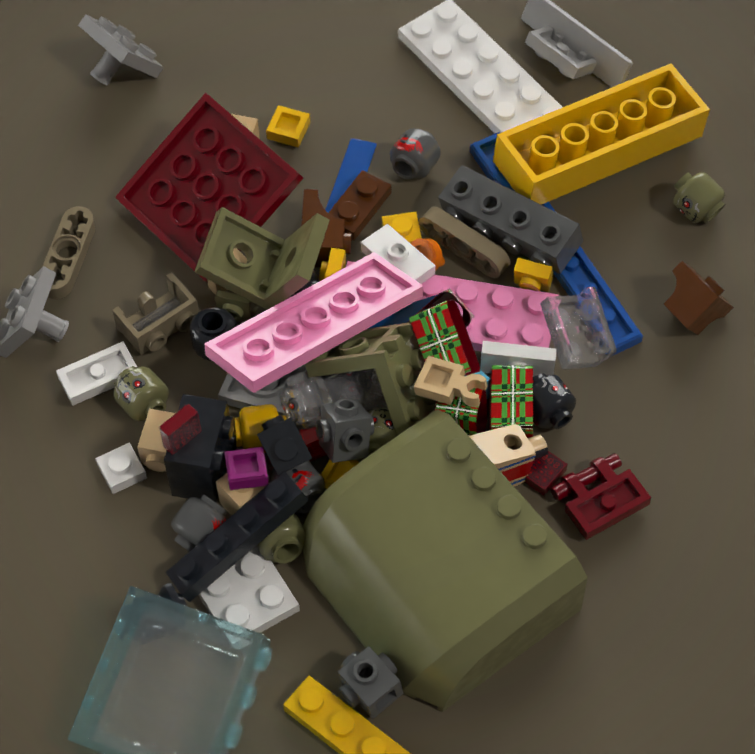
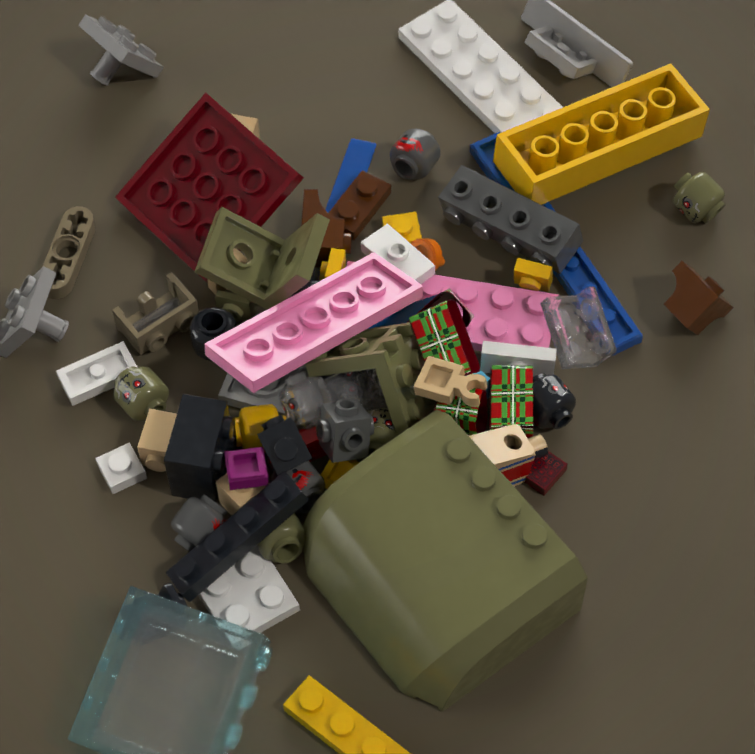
dark red tile [159,404,202,455] -> none
yellow plate [266,105,310,148] -> none
dark grey brick [338,646,403,720] -> none
dark tan beam [419,206,511,278] -> none
dark red plate [550,453,651,540] -> none

